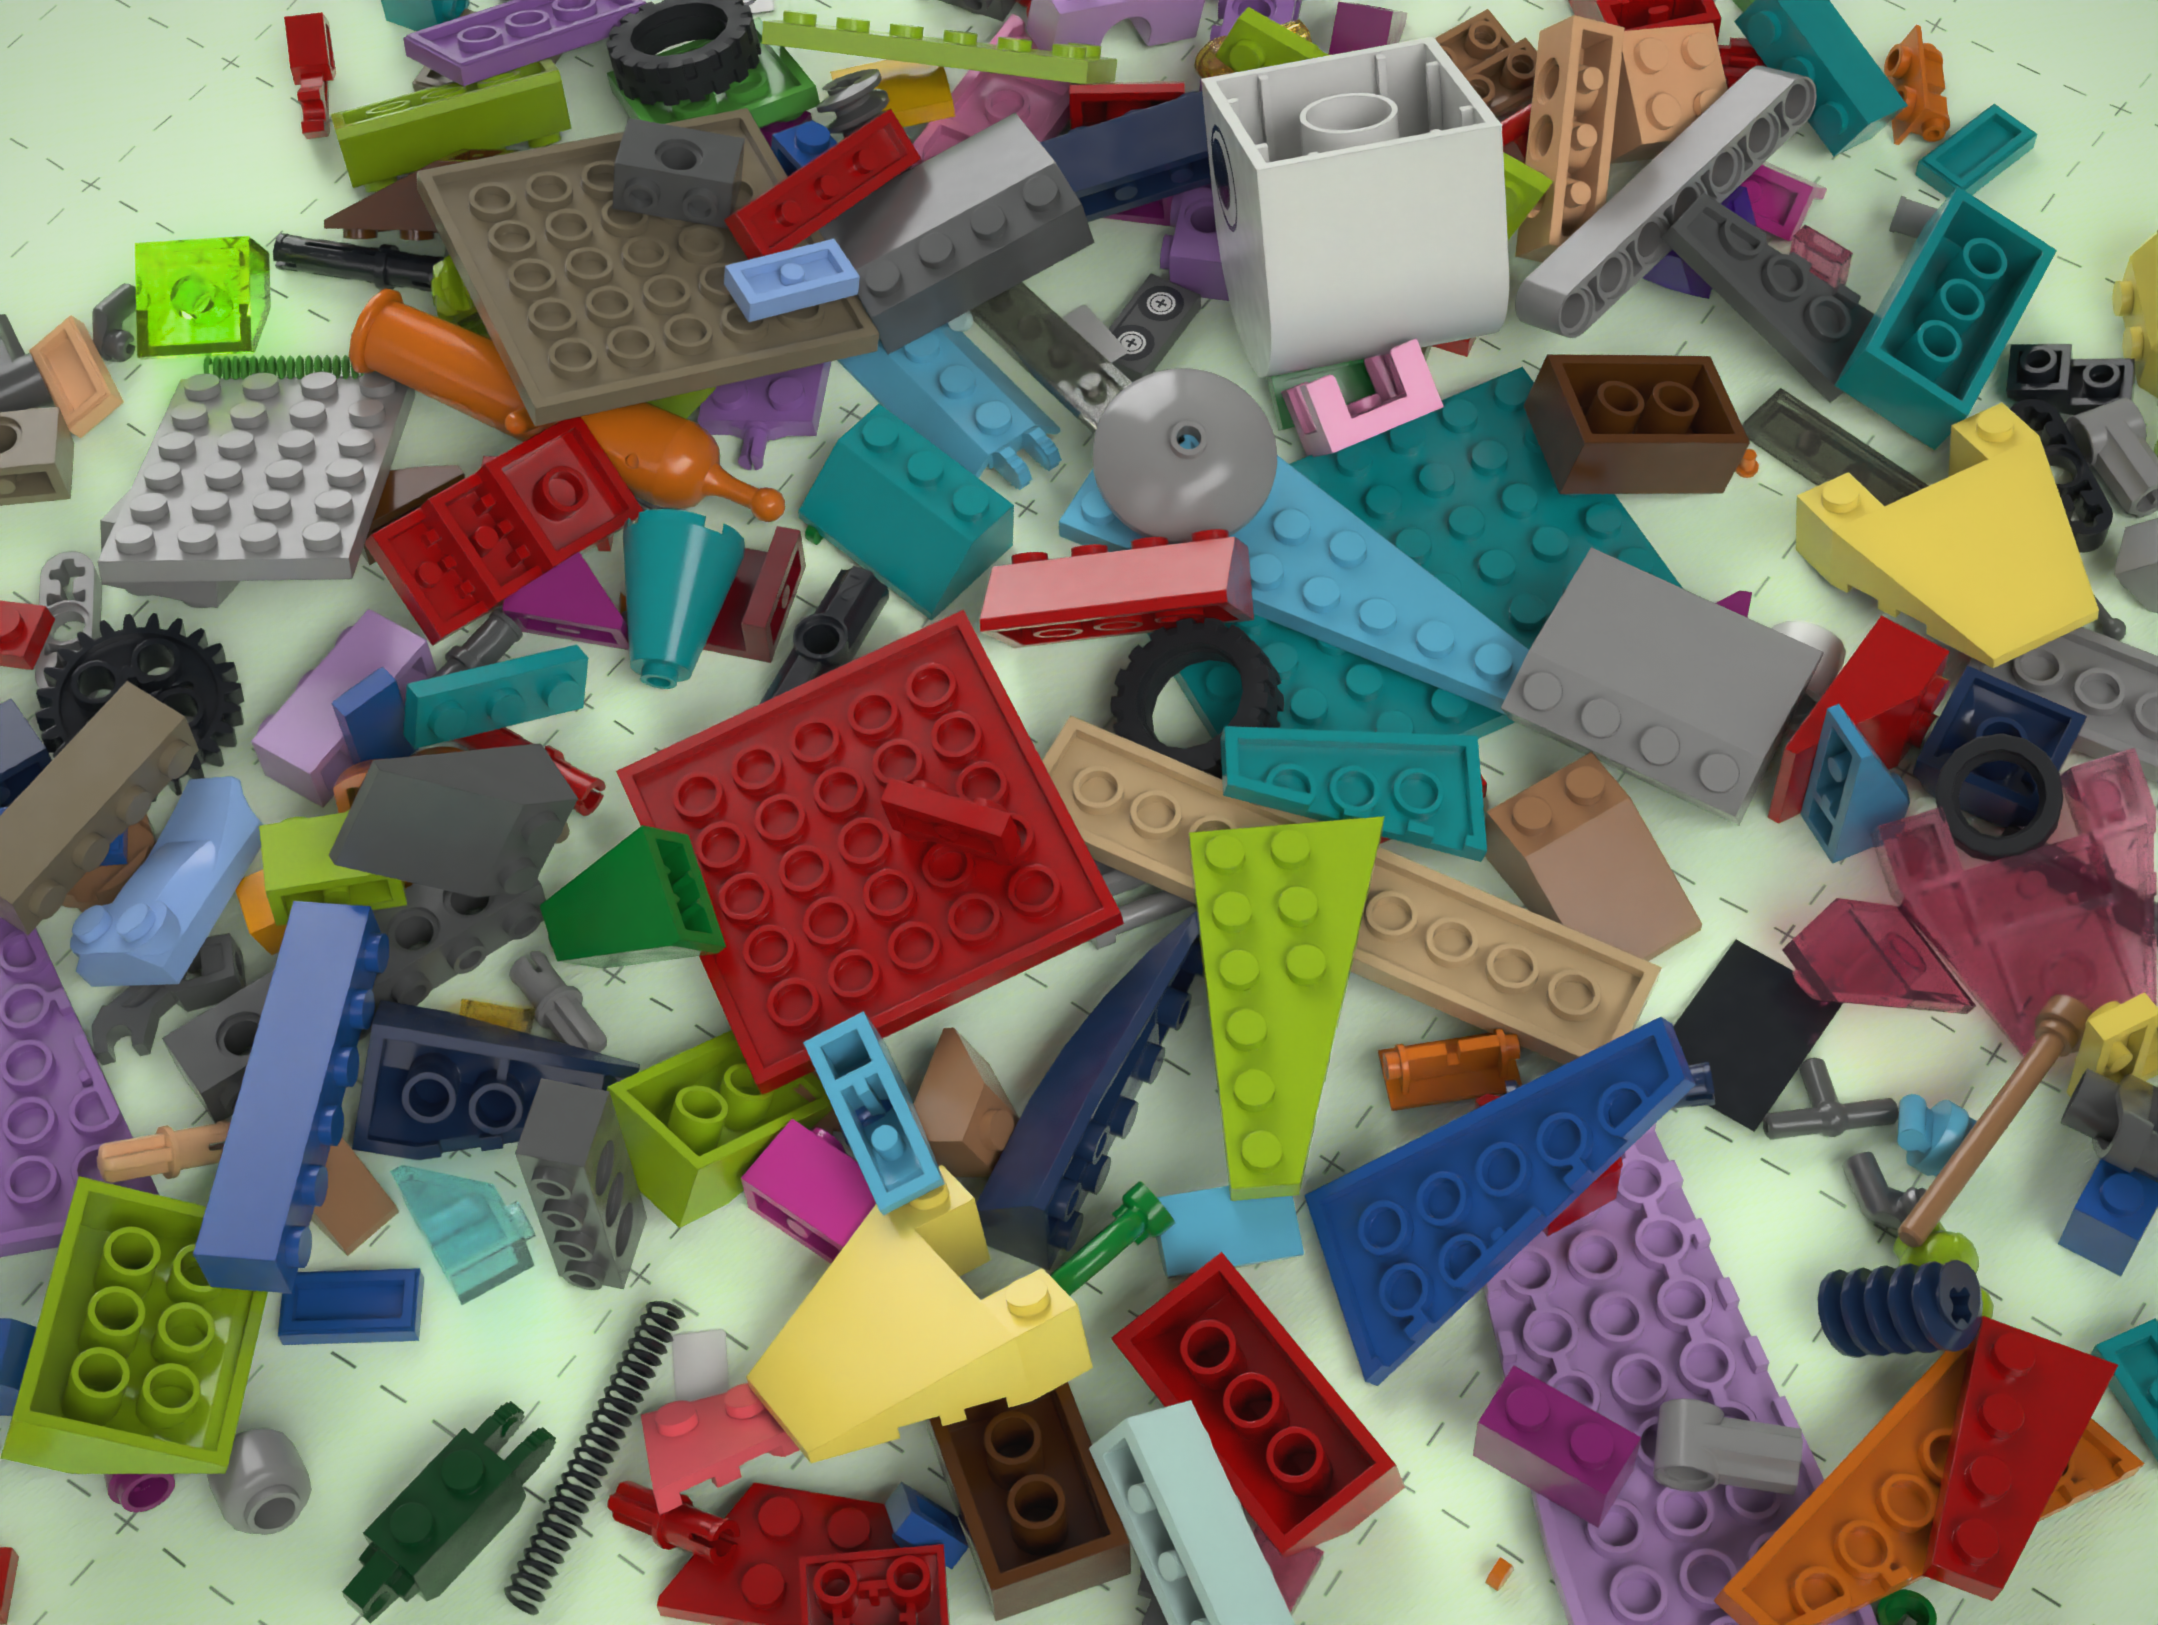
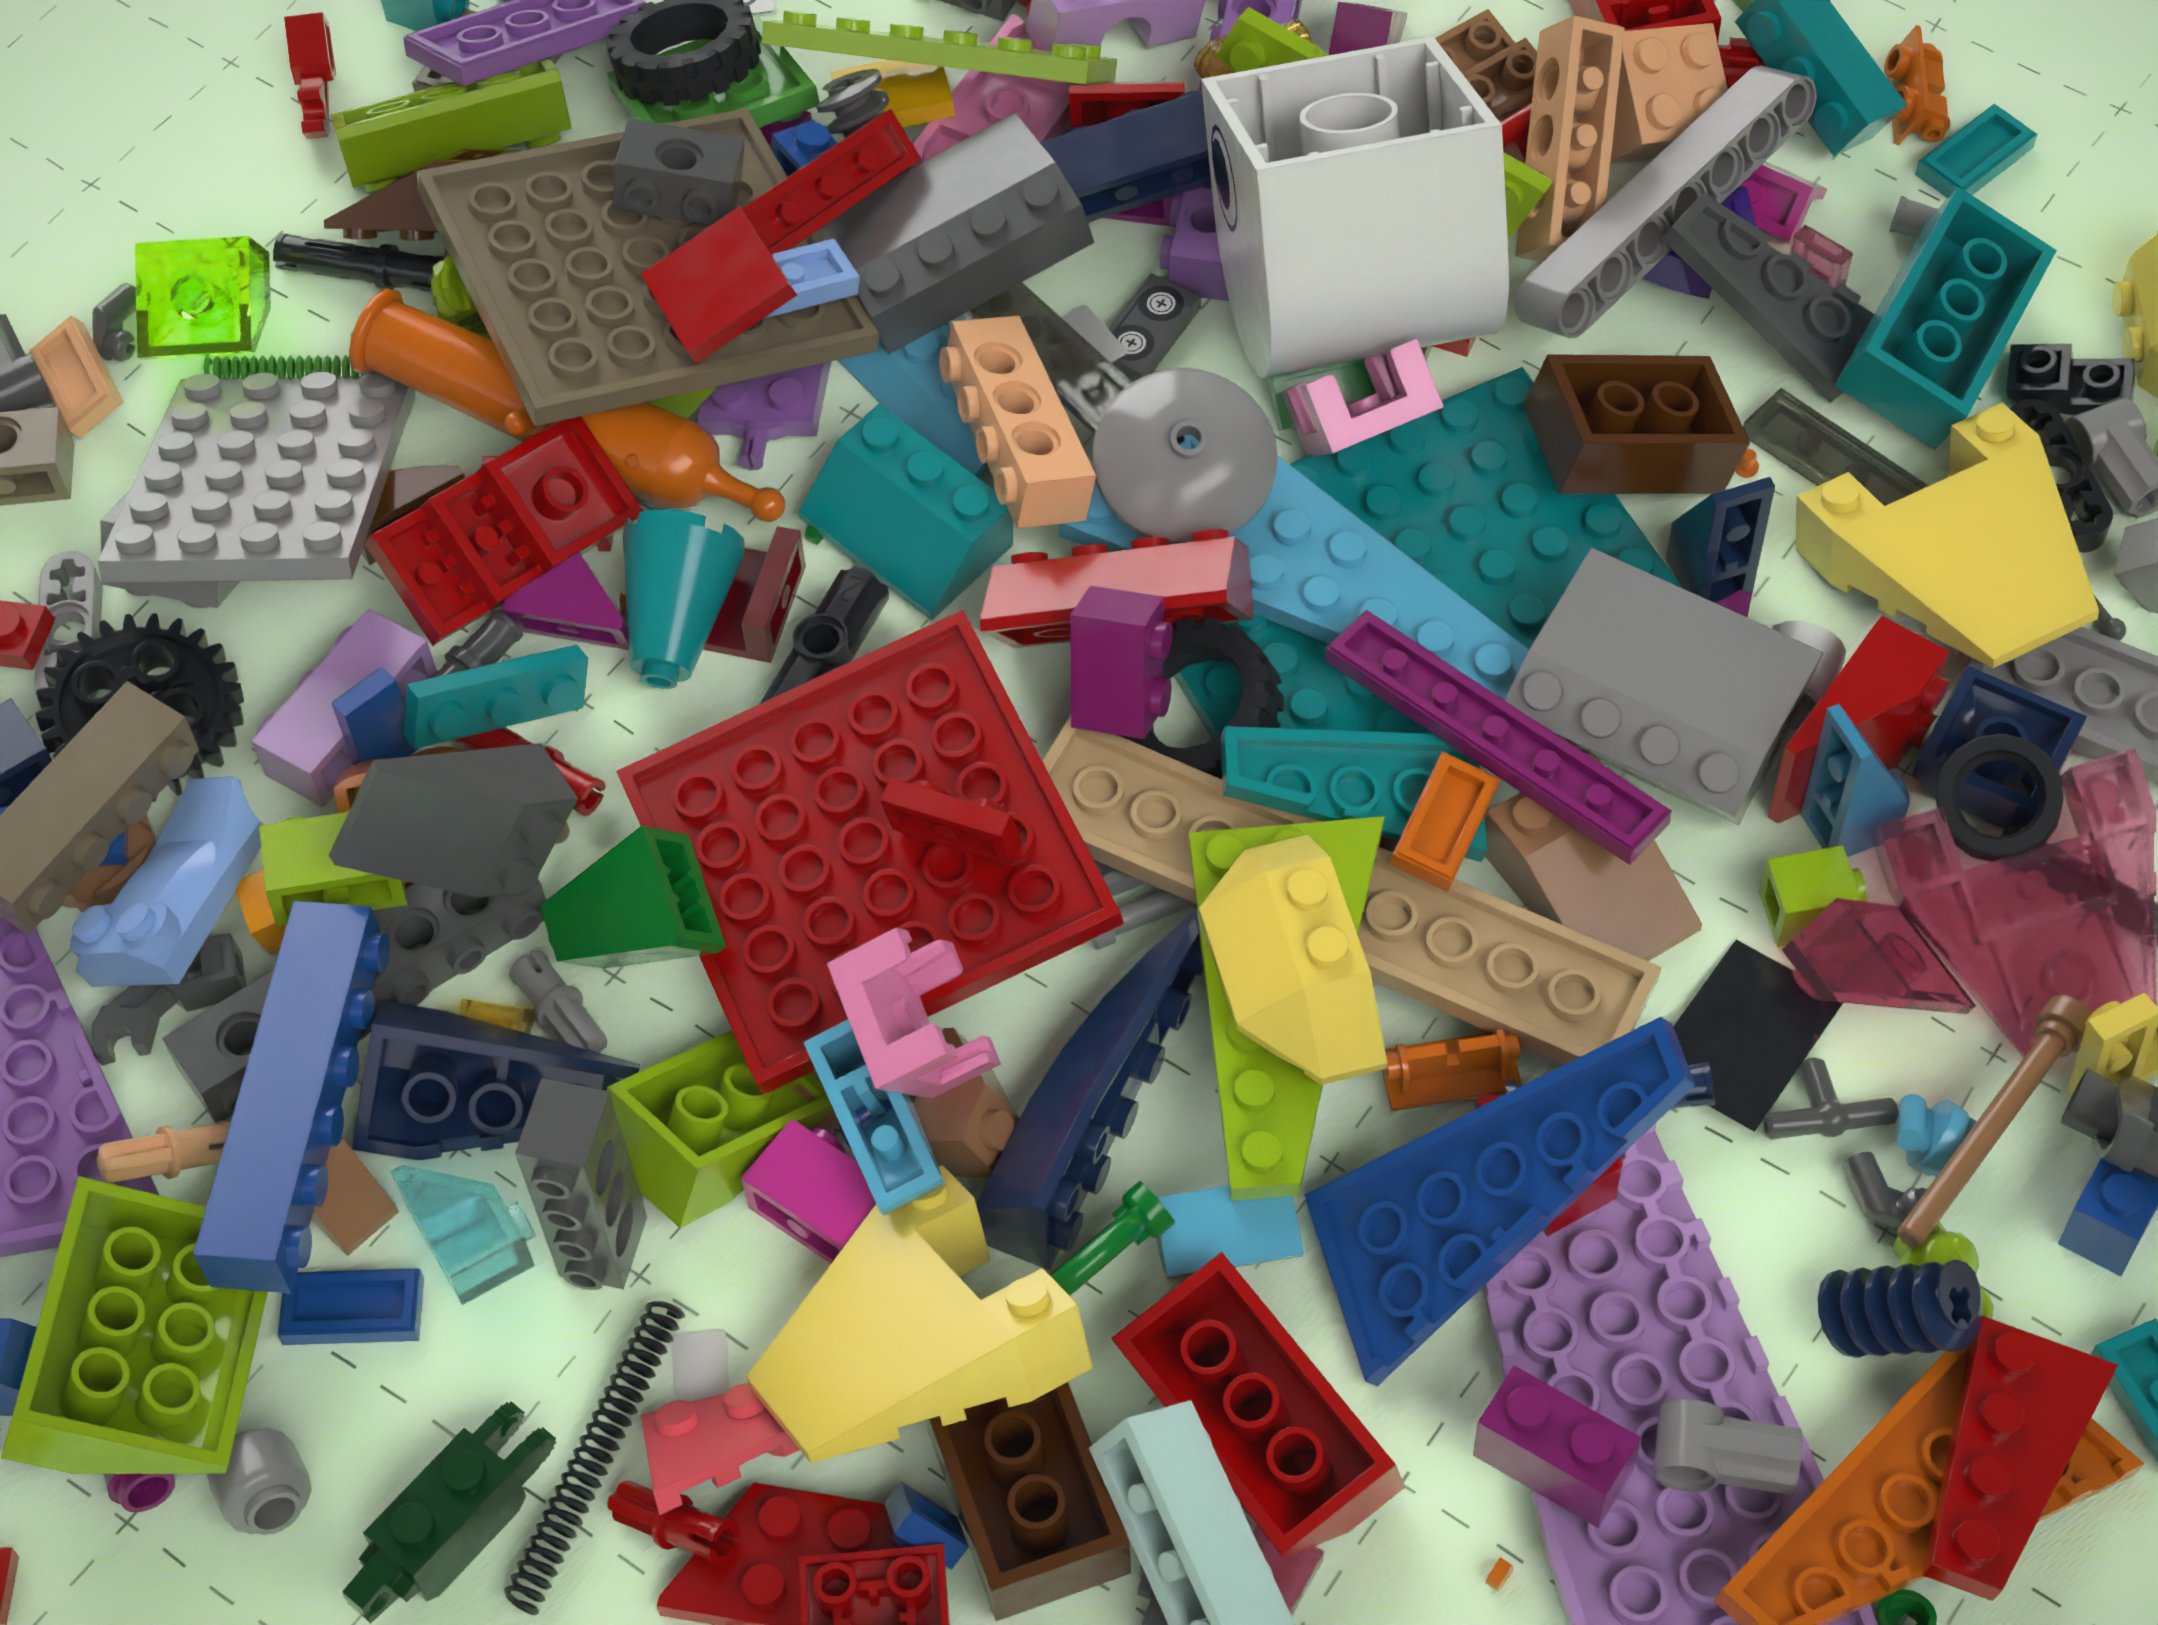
none -> red tile [641,206,797,364]
none -> bright pink panel [827,927,1001,1099]
none -> light nougat brick [939,315,1096,529]
none -> magenta piece [1070,586,1172,739]
none -> light yellow wedge [1199,835,1387,1085]
none -> magenta tile [1325,610,1672,865]
none -> orange tile [1388,751,1501,892]
none -> dark blue slope [1665,477,1775,603]
none -> lime brick [1759,845,1867,947]

